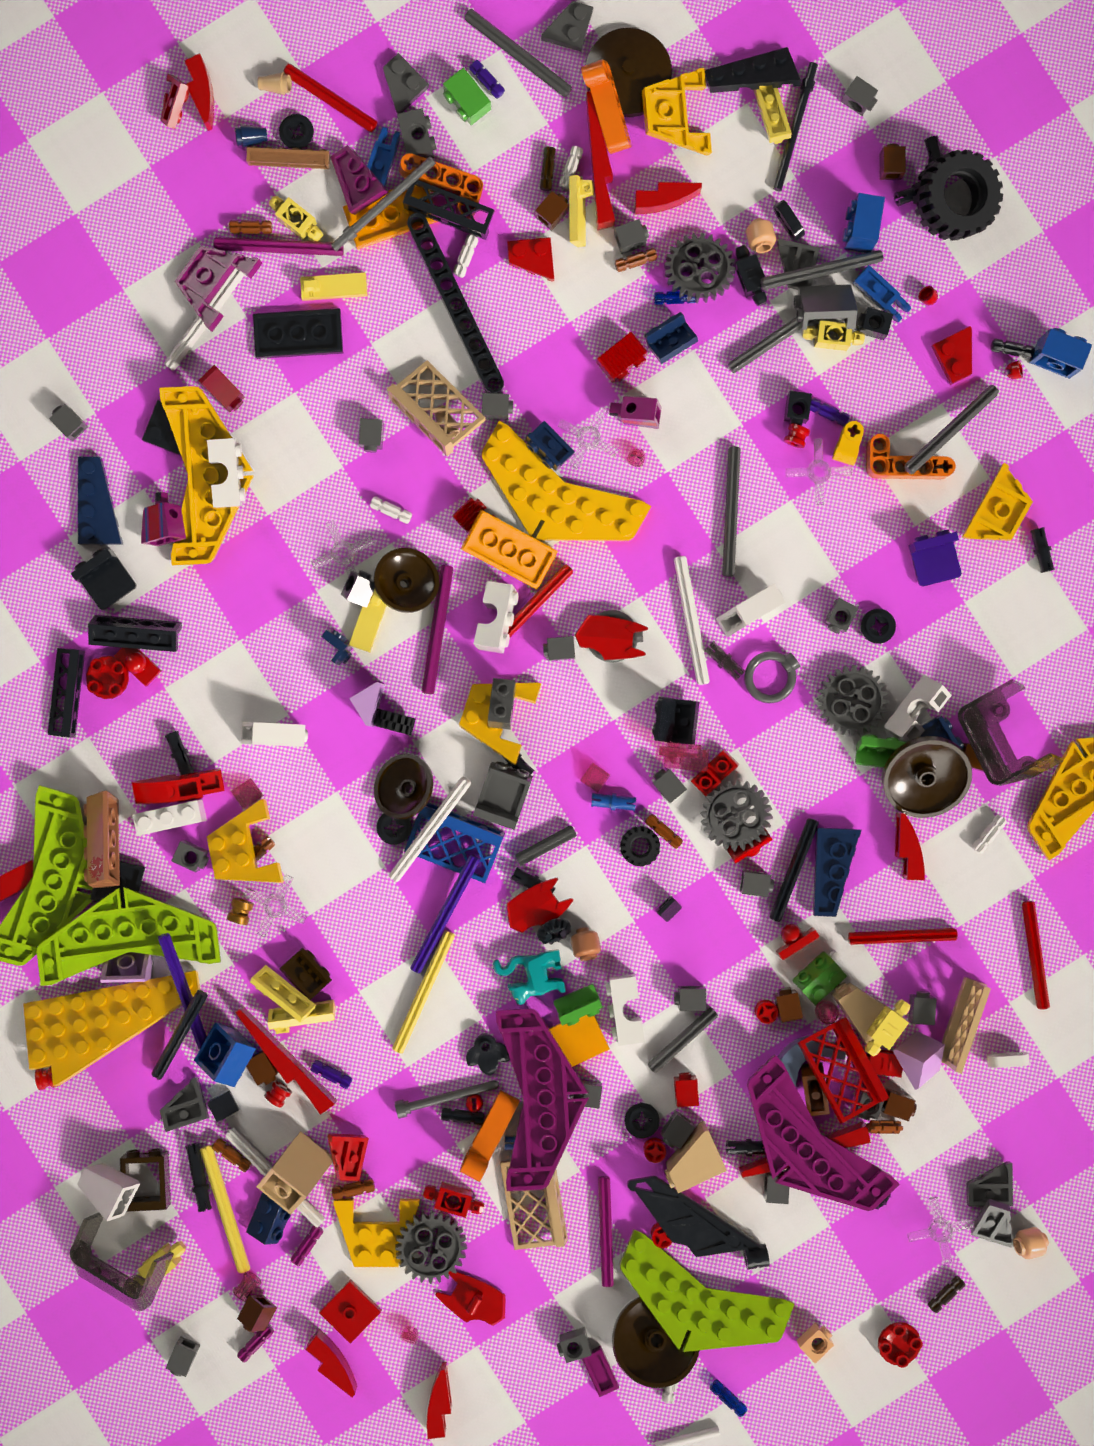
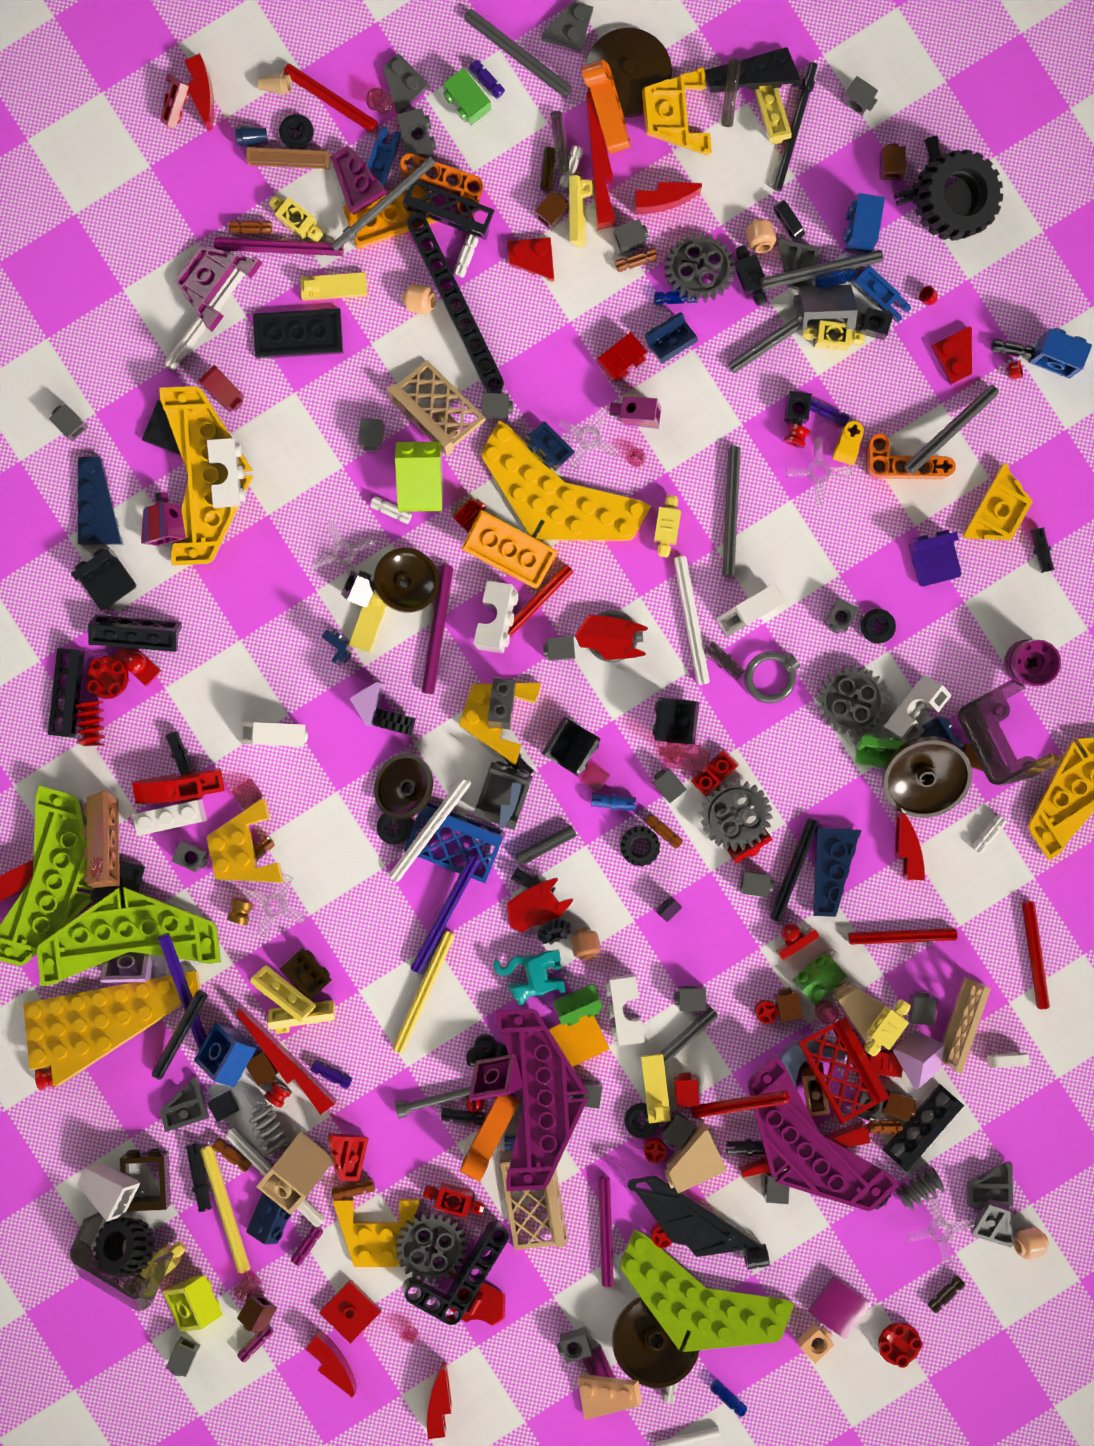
none -> red piece [75,701,105,746]
none -> black tyre [94,1217,155,1276]
none -> neon yellow slope [162,1275,223,1332]
none -> light grey piece [248,1104,290,1155]
none -> clear pink wheel [366,88,393,114]
none -> lime slope [395,441,443,512]
none -> light nougat head [402,284,436,315]
none -> black beam [402,1221,509,1325]
none -> magenta slope [469,1054,523,1101]
none -> sand blue slope [499,783,521,828]
none -> black bracket [541,717,601,776]
none -> clear smoke axle [550,110,569,173]
none -> light nougat wing [577,1374,642,1420]
none -> light yellow hinge [641,1053,671,1123]
none -> light yellow piece [654,495,681,558]
none -> red axle [691,1090,790,1118]
none -> clear smoke axle [721,58,741,127]
none -> magenta slope [807,1276,871,1339]
none -> clear blue axle [816,269,857,288]
none -> black fence [882,1084,965,1172]
none -> dark grey piece [895,1165,945,1211]
none -> magenta wheel [1004,639,1061,686]

